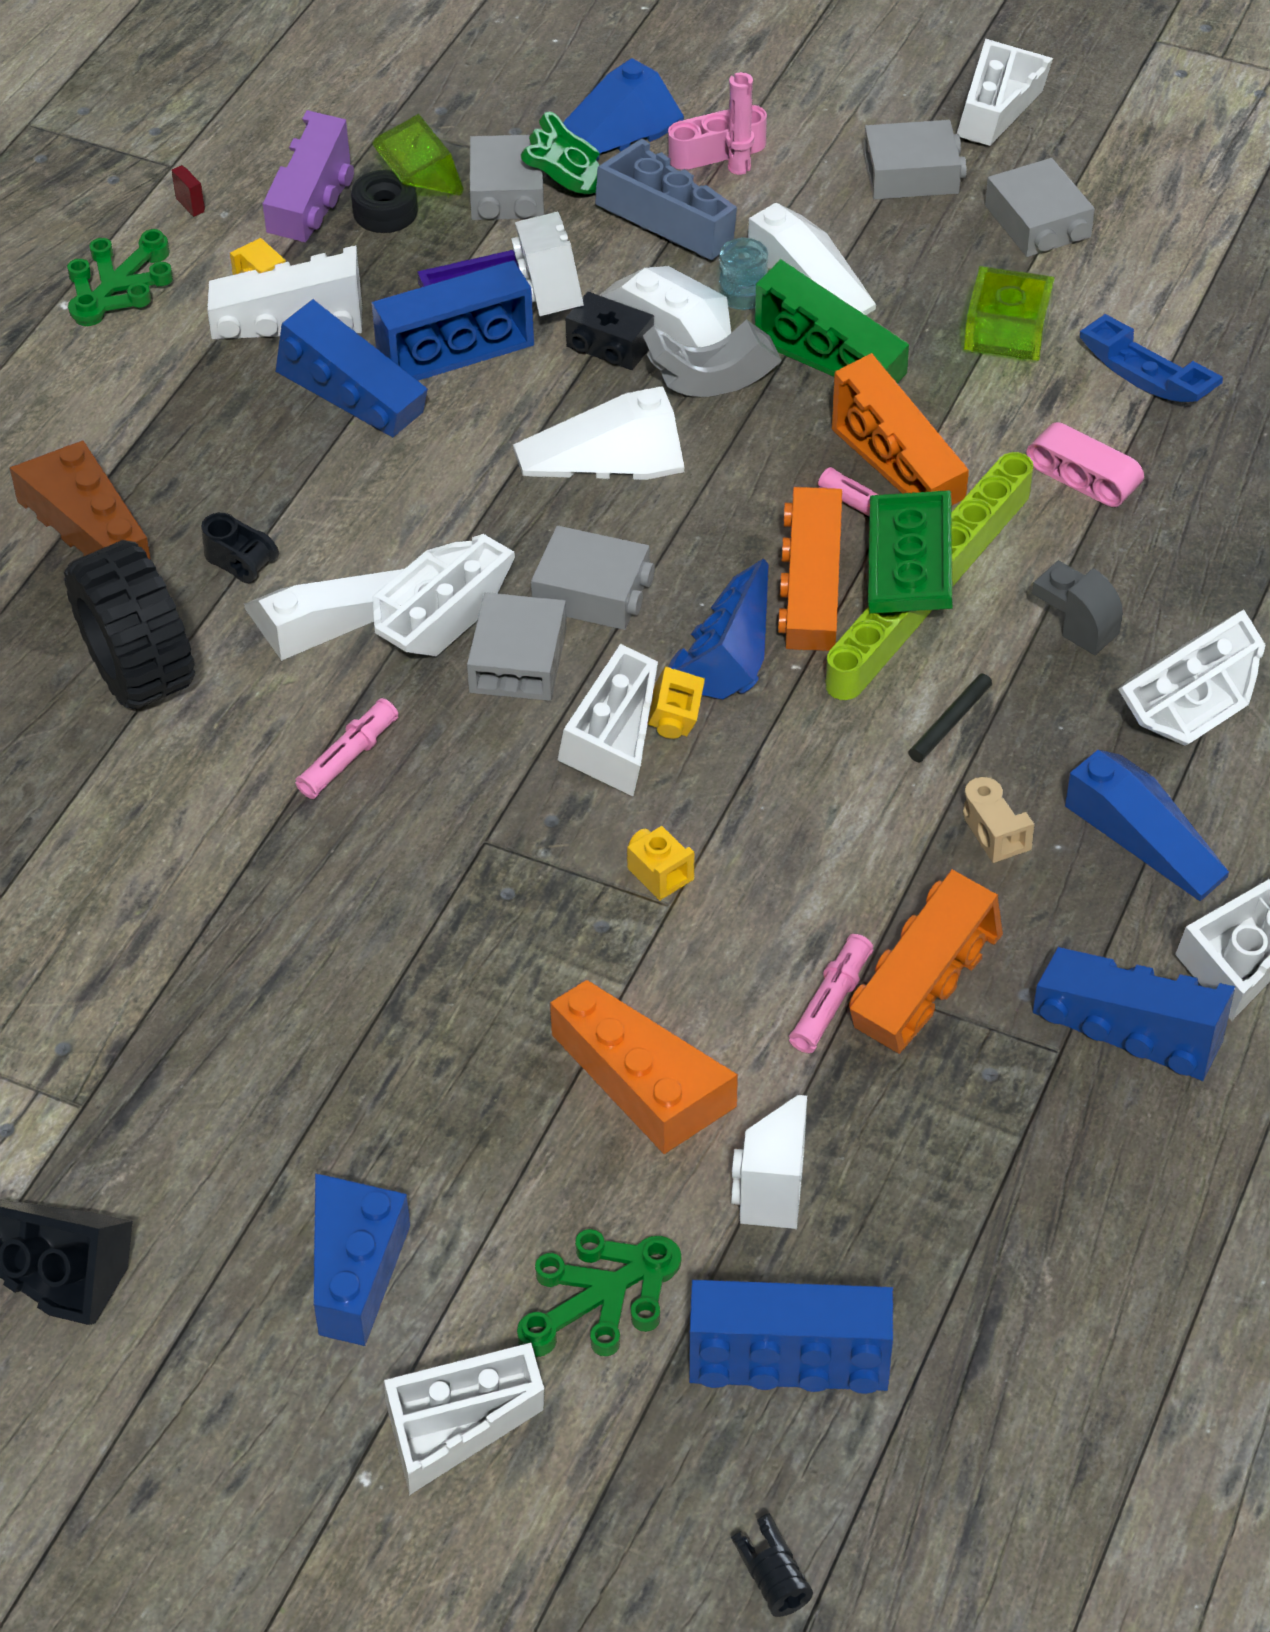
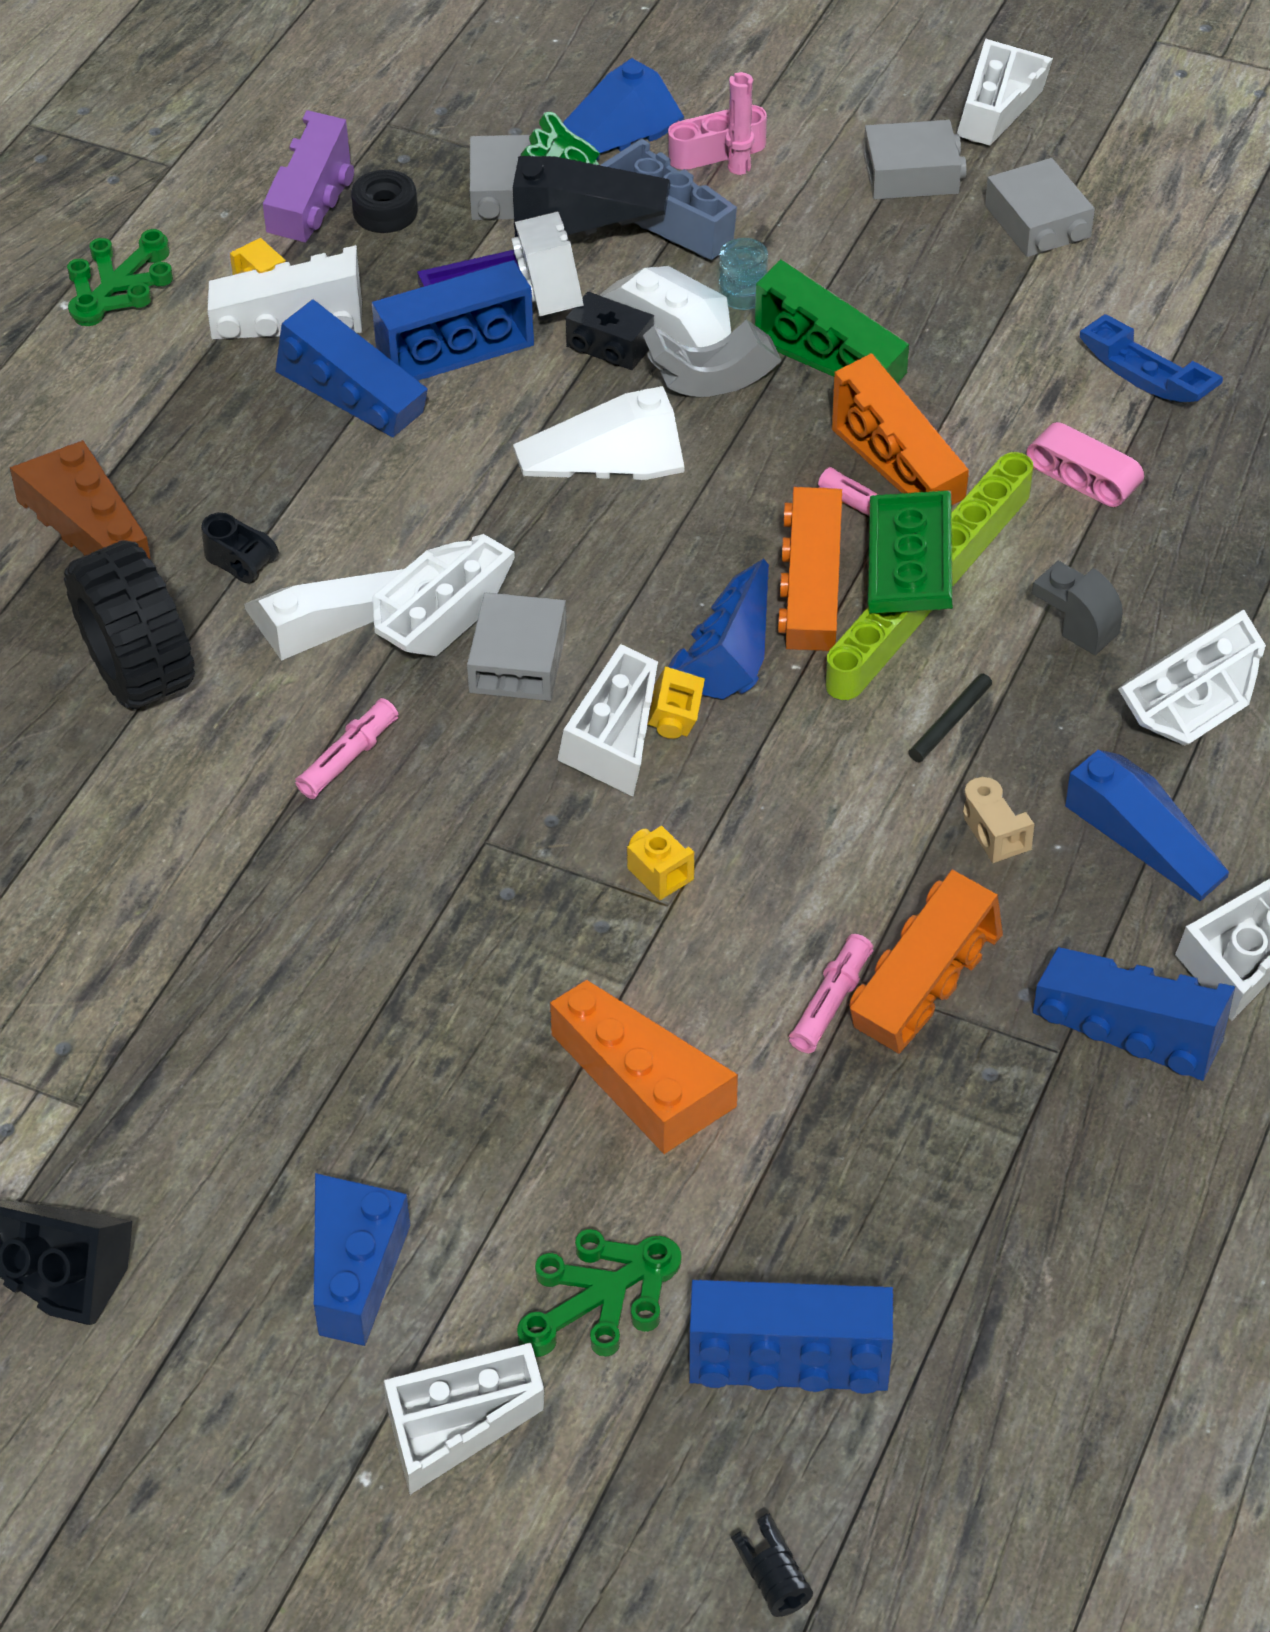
dark red tile [171,165,205,217] -> none
clear neon green slope [372,114,464,195] -> none
light grey brick [531,526,655,630] -> none
white slope [731,1095,807,1229] -> none
white wedge [748,203,876,315] -> none
clear neon green brick [964,266,1055,361] -> none
none -> black wedge [513,156,671,237]

